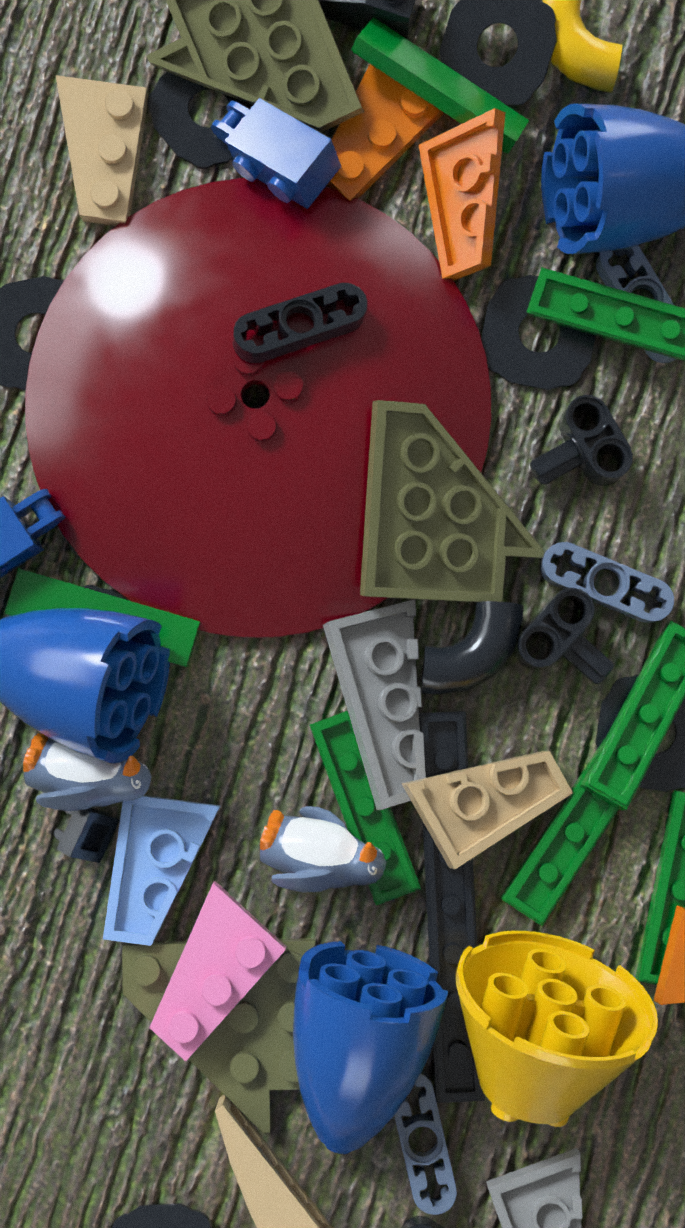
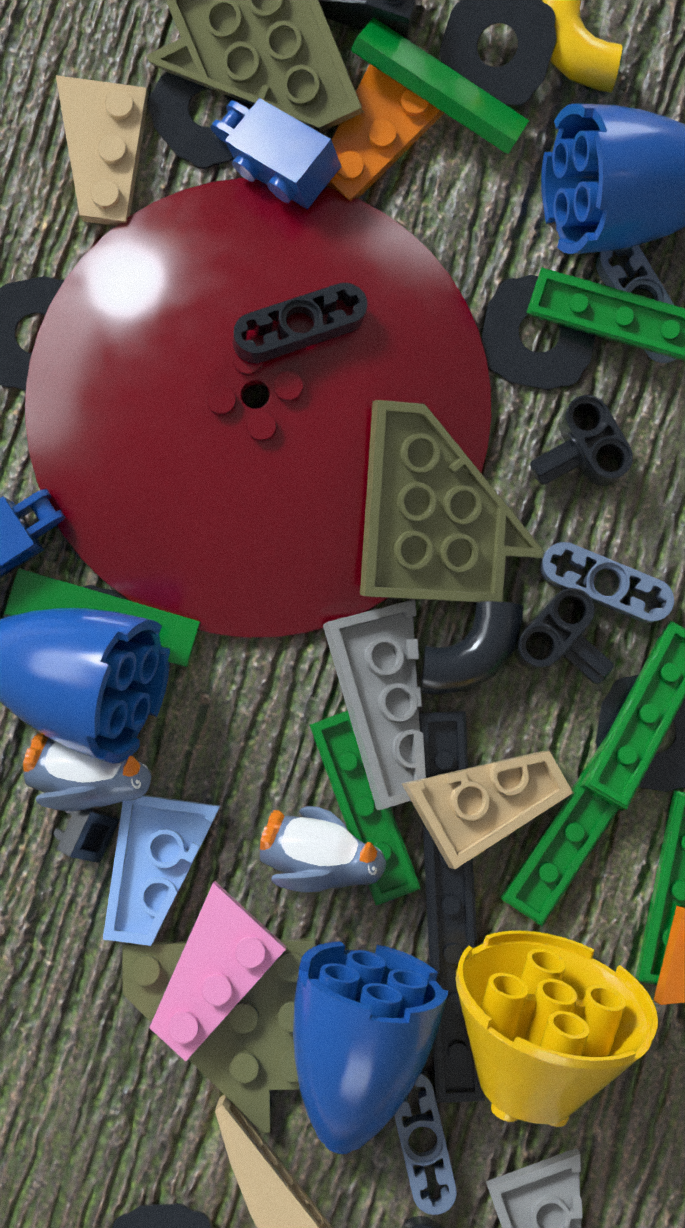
orange wing [418,108,505,281] -> none

